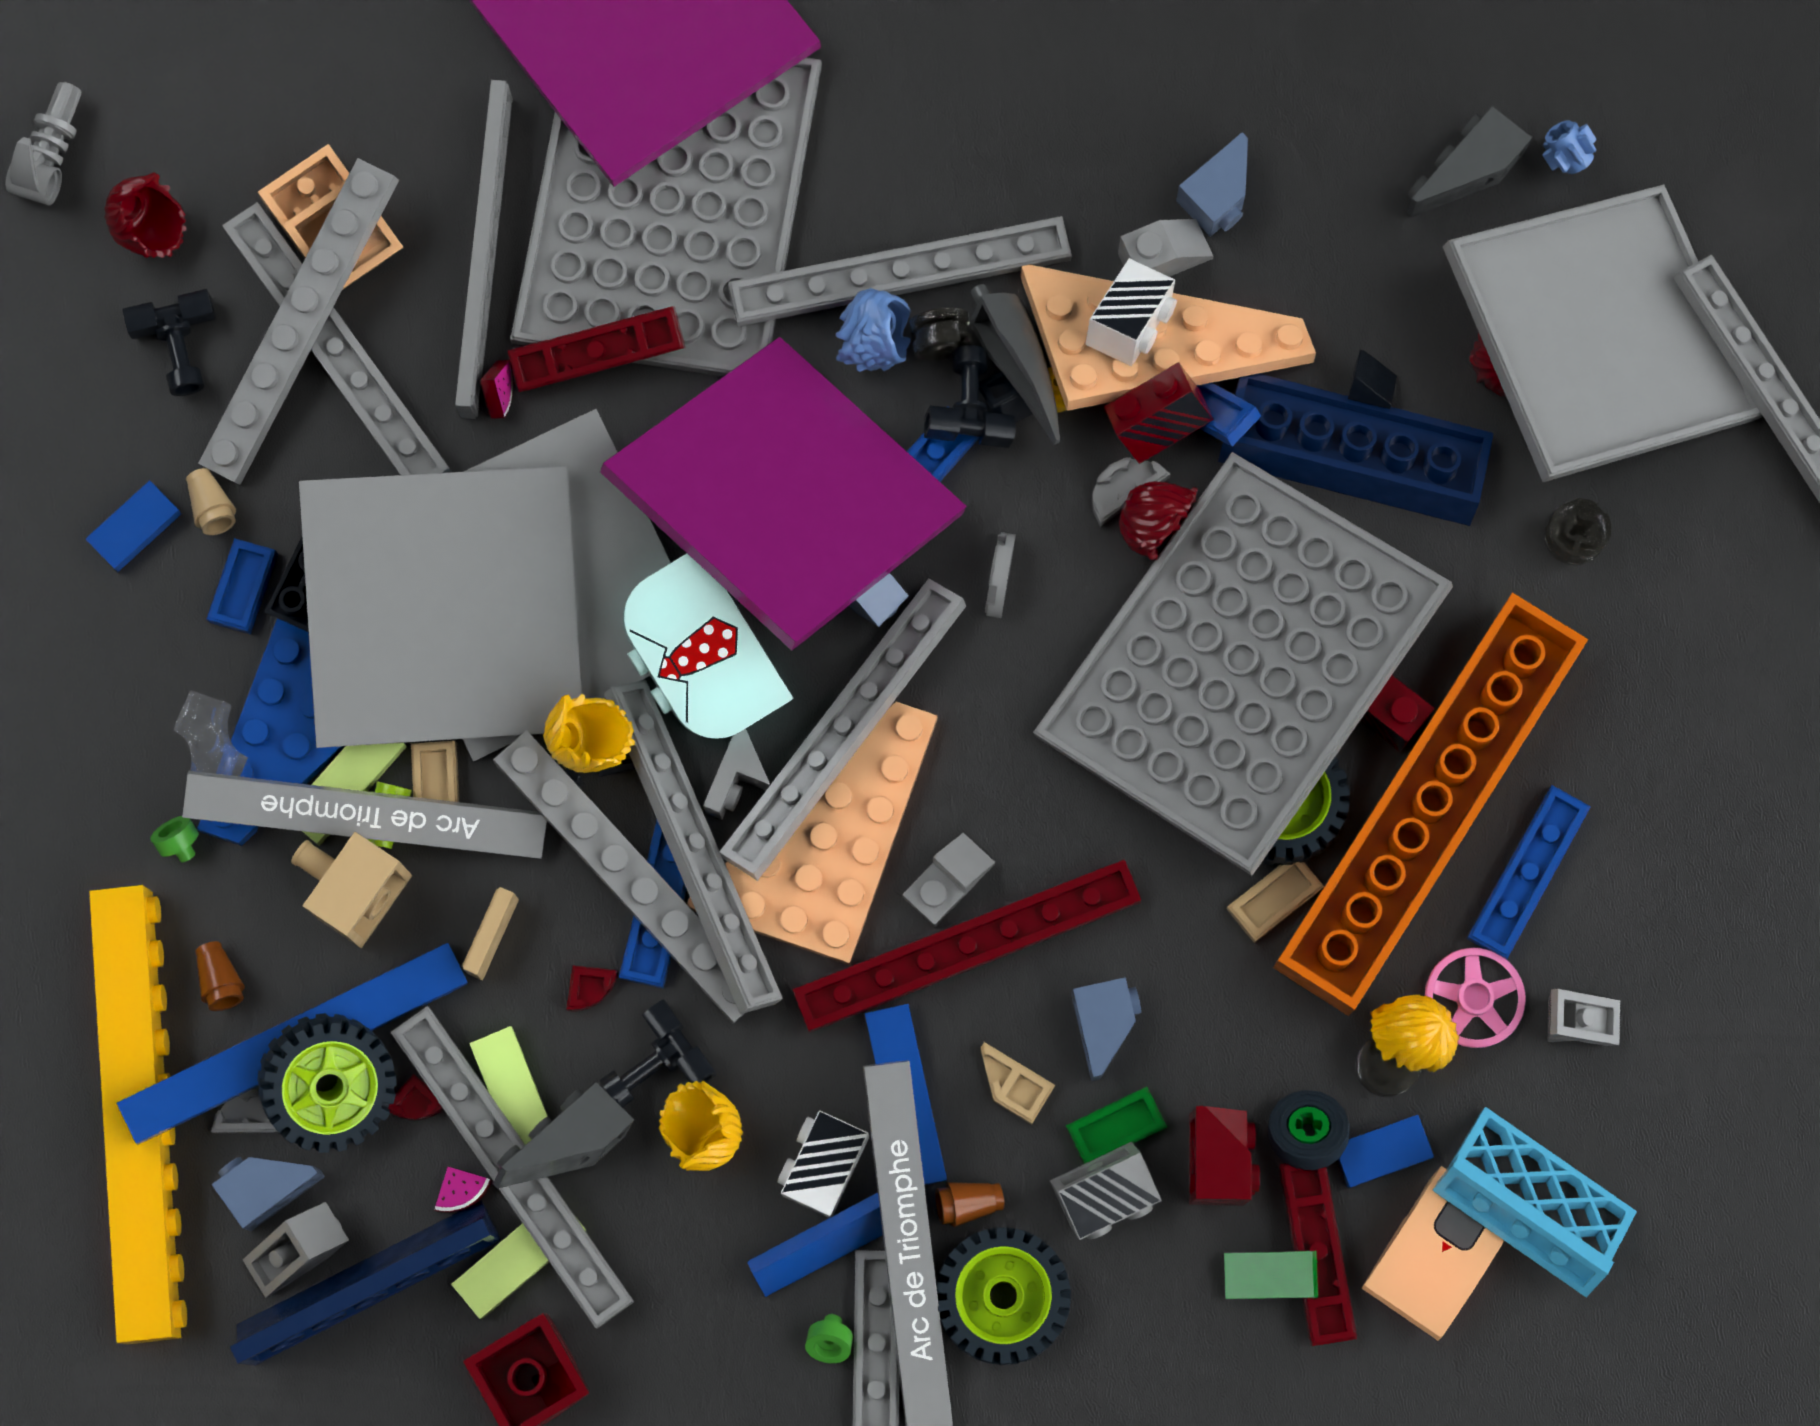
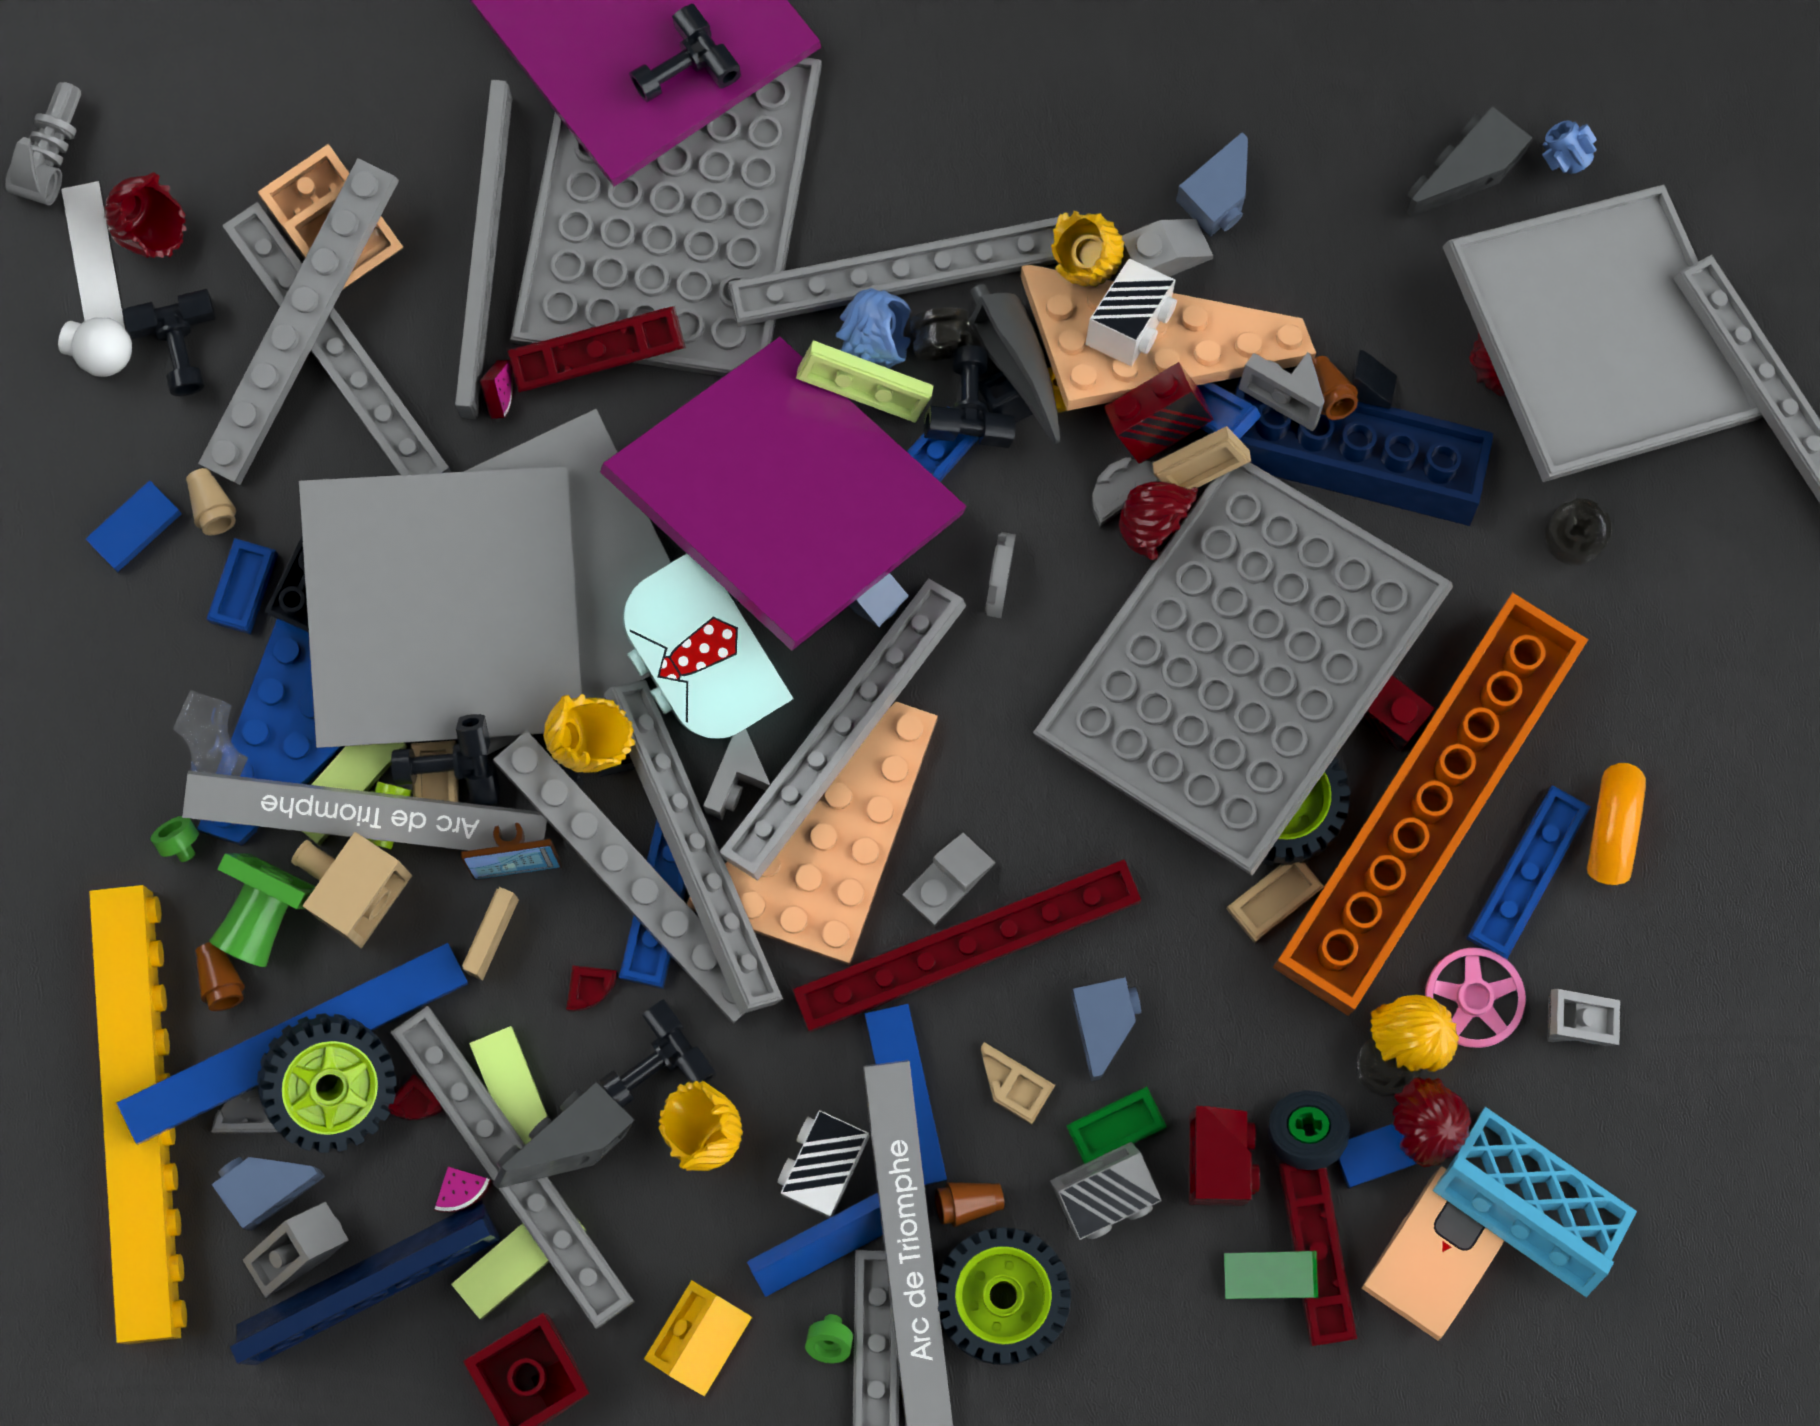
none -> white piece [58,318,132,377]
none -> white sticker [61,181,125,328]
none -> bright green plant [209,853,316,967]
none -> black bar [391,714,500,805]
none -> piece [461,823,562,880]
none -> black bar [629,4,741,103]
none -> yellow panel [644,1280,752,1397]
none -> yellowish green tile [796,340,934,423]
none -> yellow hair [1051,211,1124,287]
none -> tan tile [1153,426,1251,489]
none -> light grey slope [1239,352,1325,431]
none -> dark orange cone [1312,356,1358,420]
none -> dark red hair [1392,1077,1471,1168]
none -> light orange cylinder [1587,763,1646,885]

